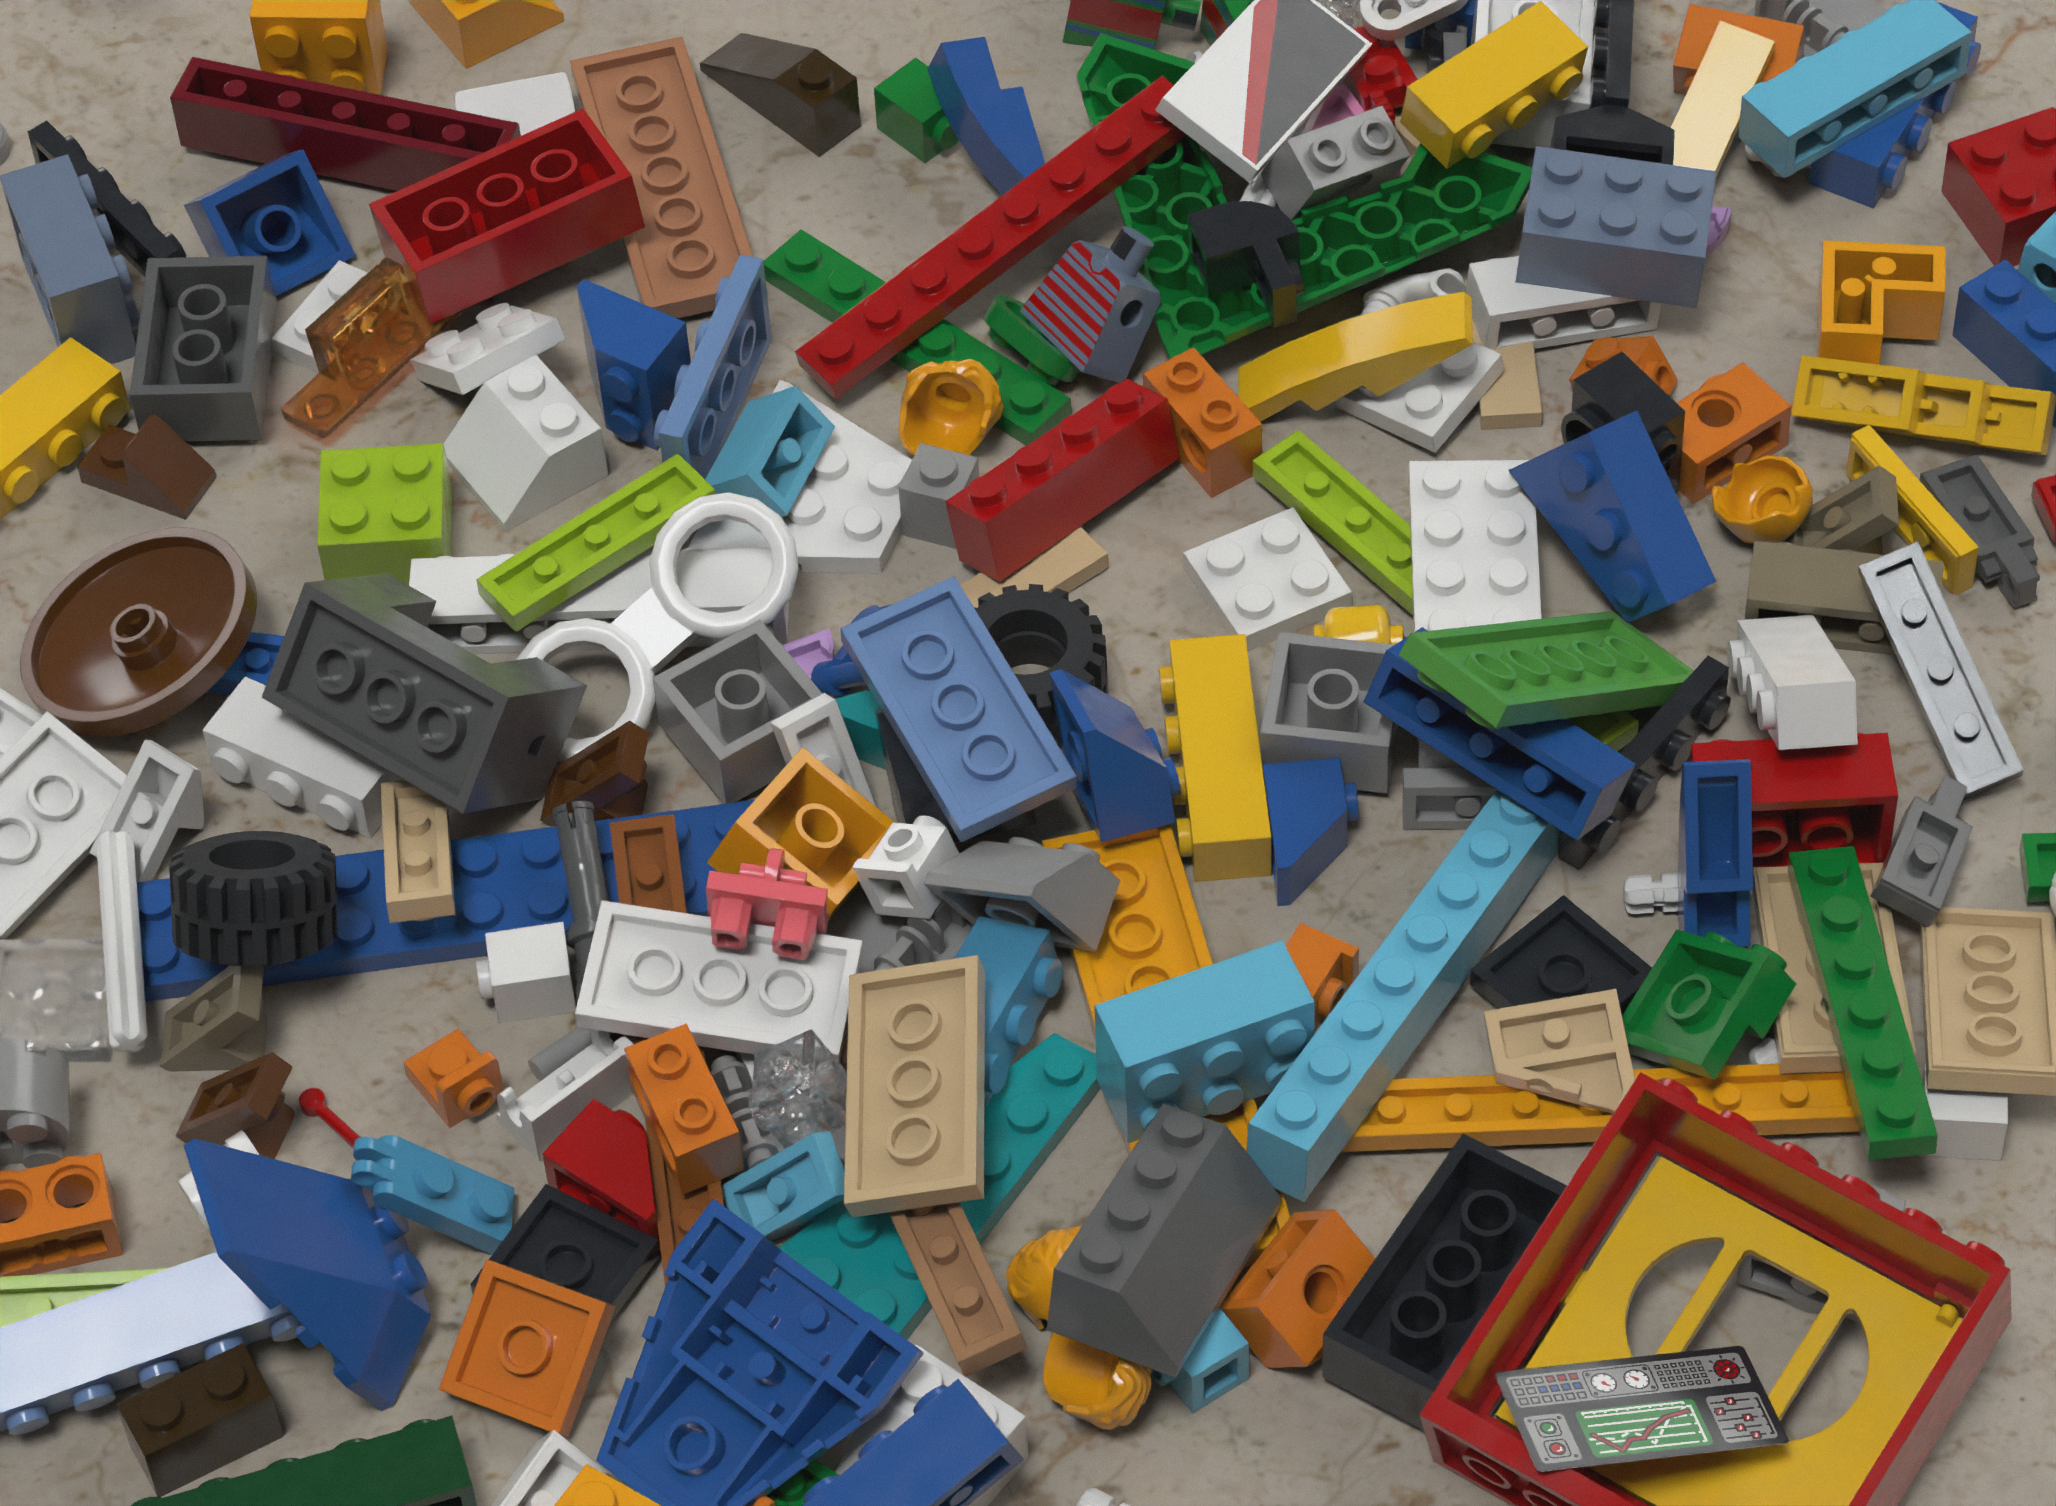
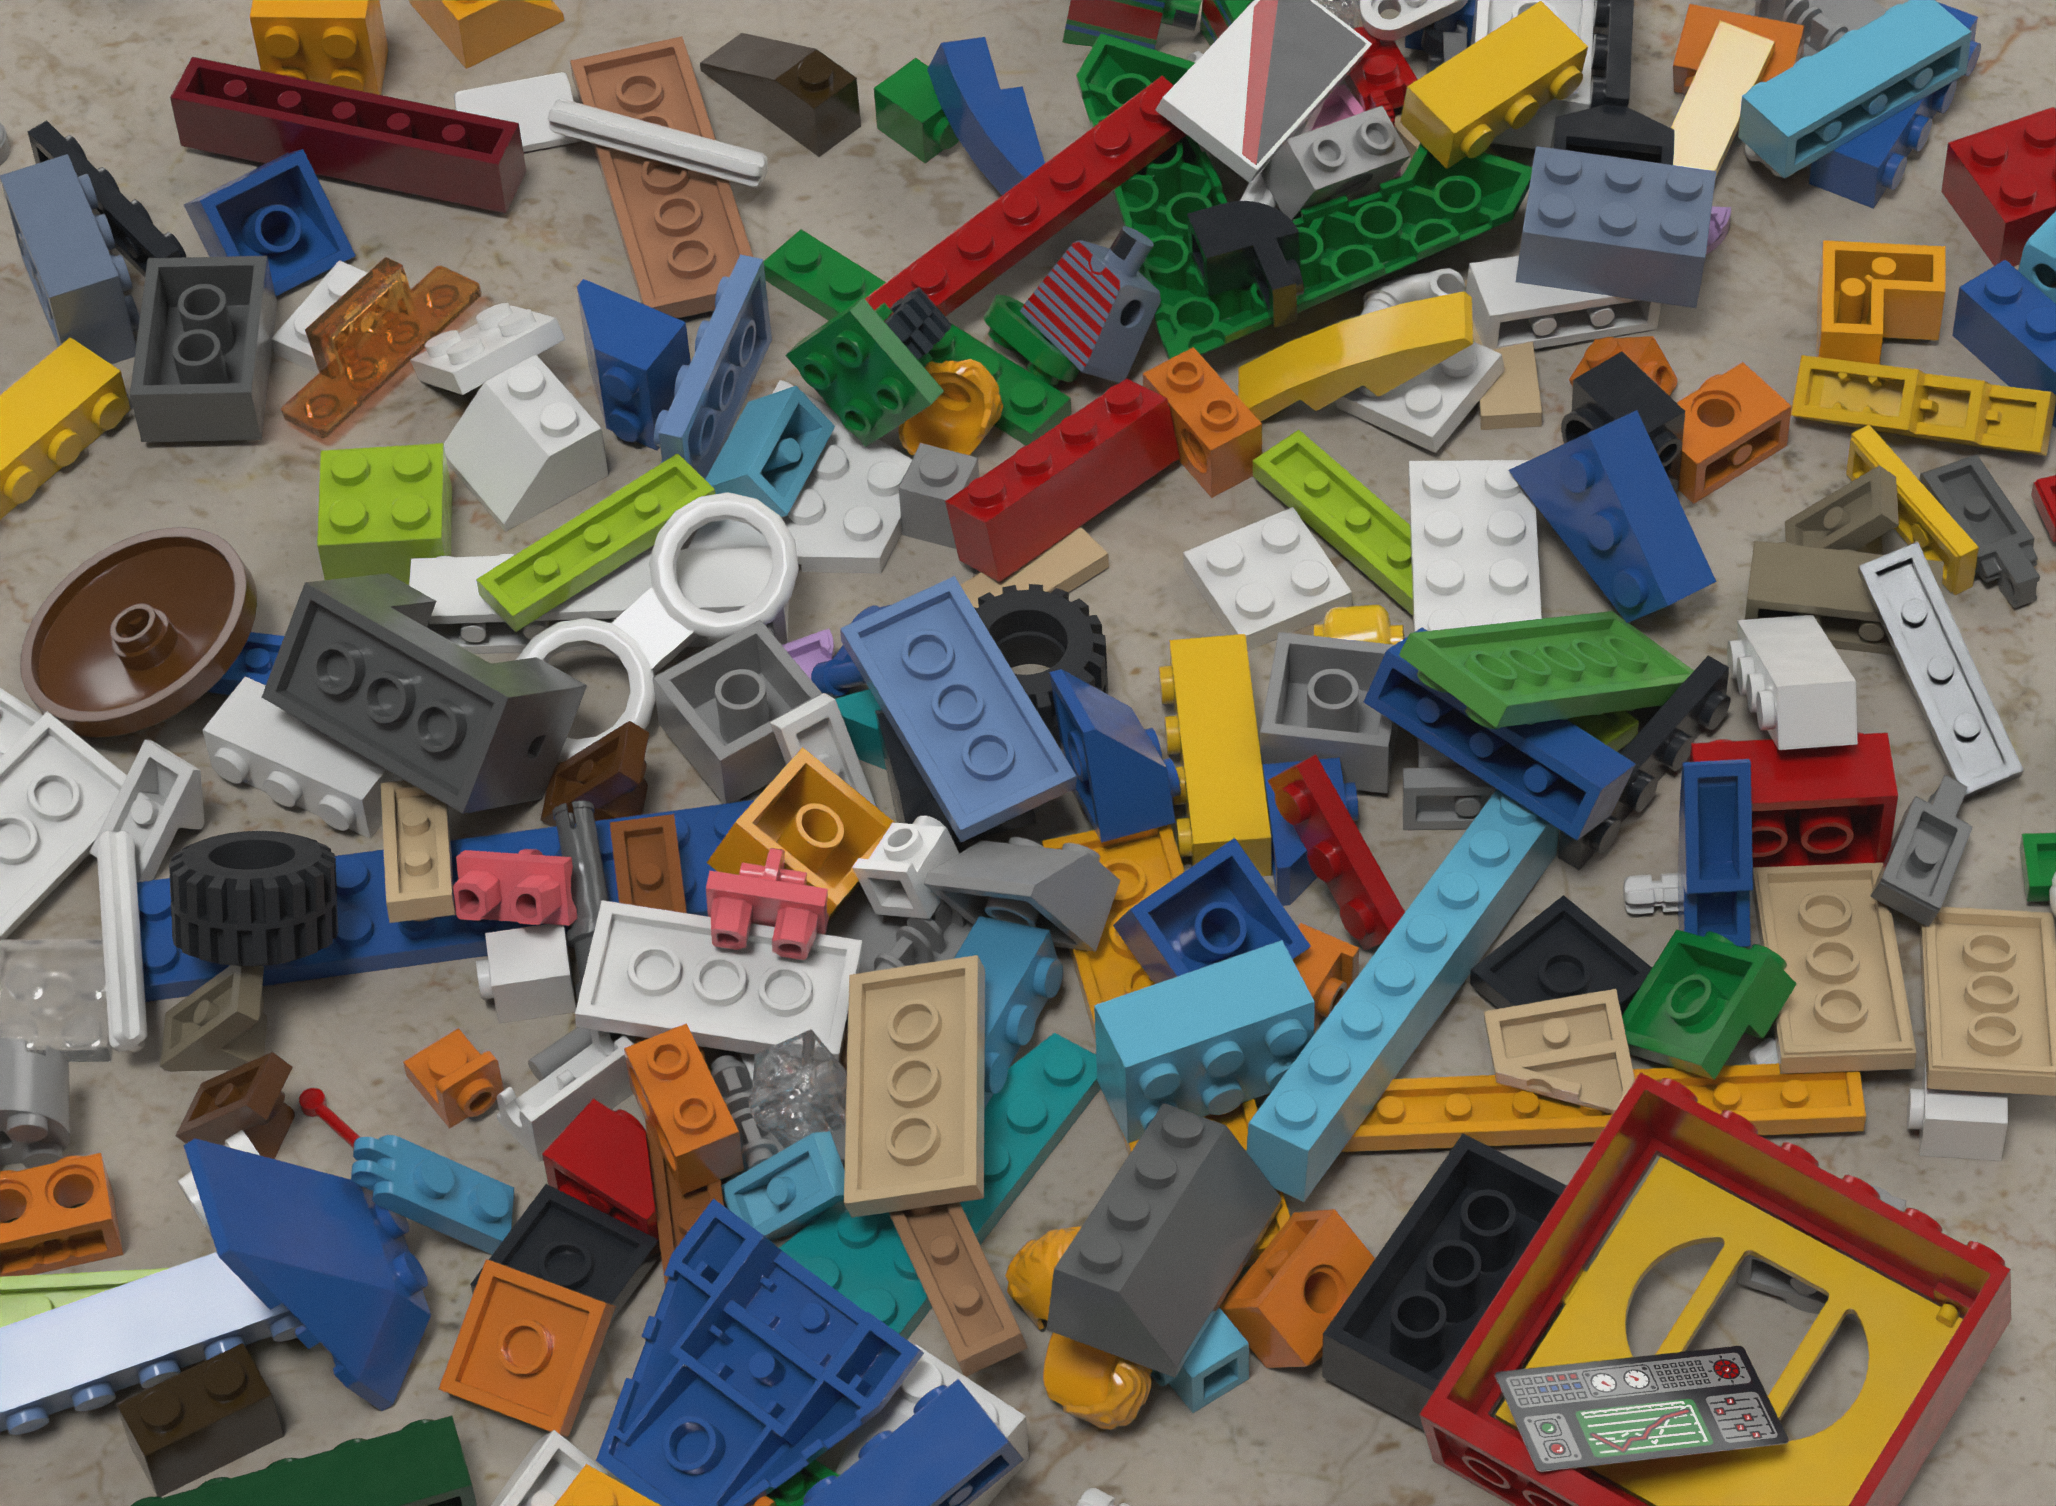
reddish brown slope [78,414,216,520] -> none
red brick [369,108,645,324] -> none
light orange hair [1711,455,1813,544] -> none
green plate [1788,846,1938,1161] -> none
none -> coral hips [453,849,577,926]
none -> white axle [548,99,768,188]
none -> green plate [785,287,952,447]
none -> blue slope [1113,838,1311,984]
none -> red plate [1268,754,1405,951]

